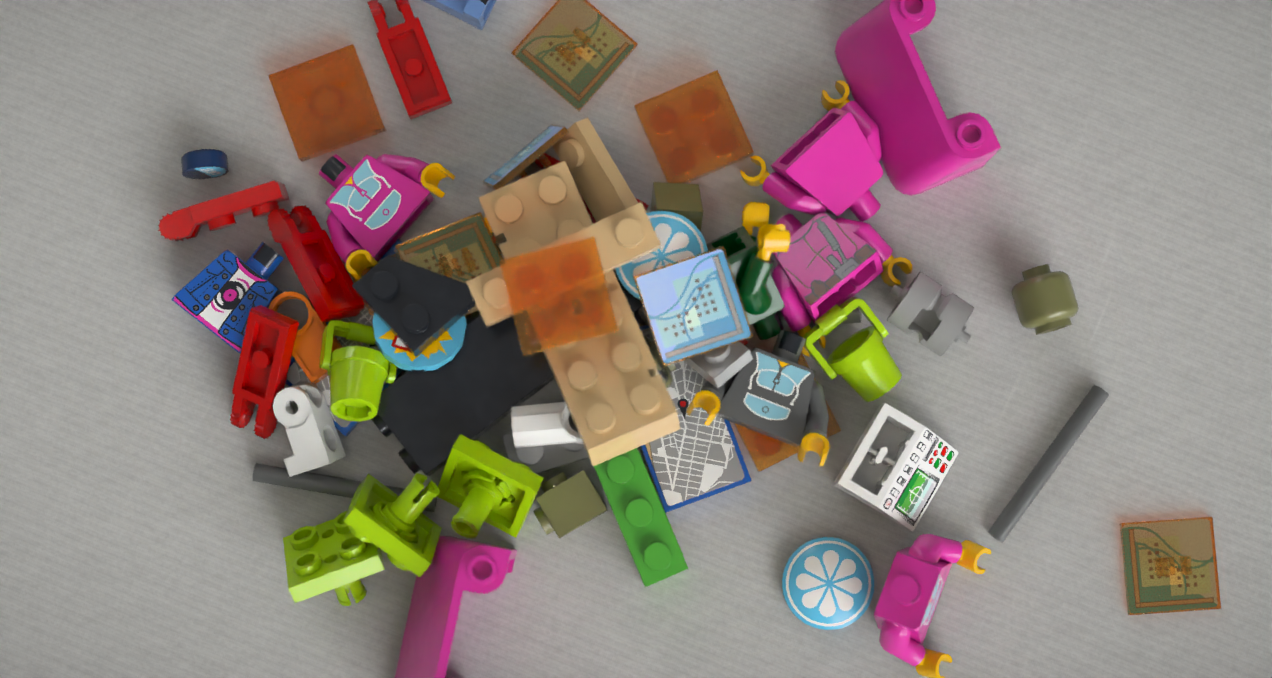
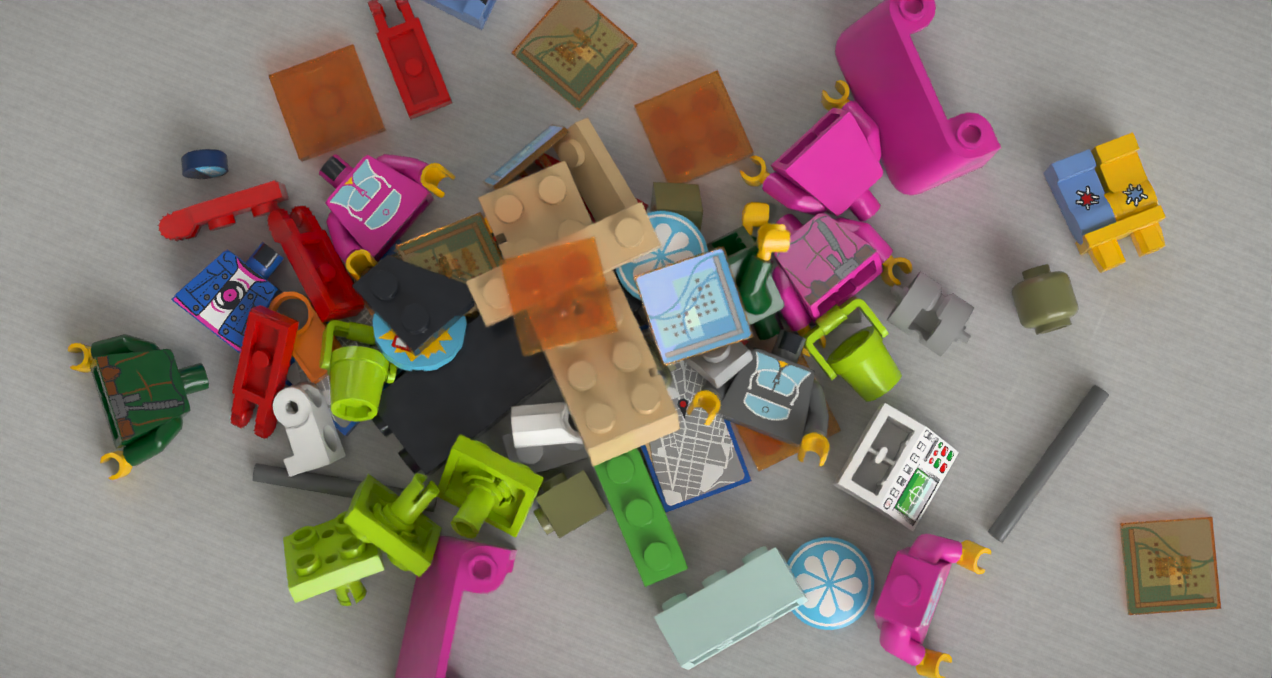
none -> dark green torso [68,334,209,480]
none -> light aqua brick [654,546,808,670]
none -> yellow hips [1043,132,1166,273]

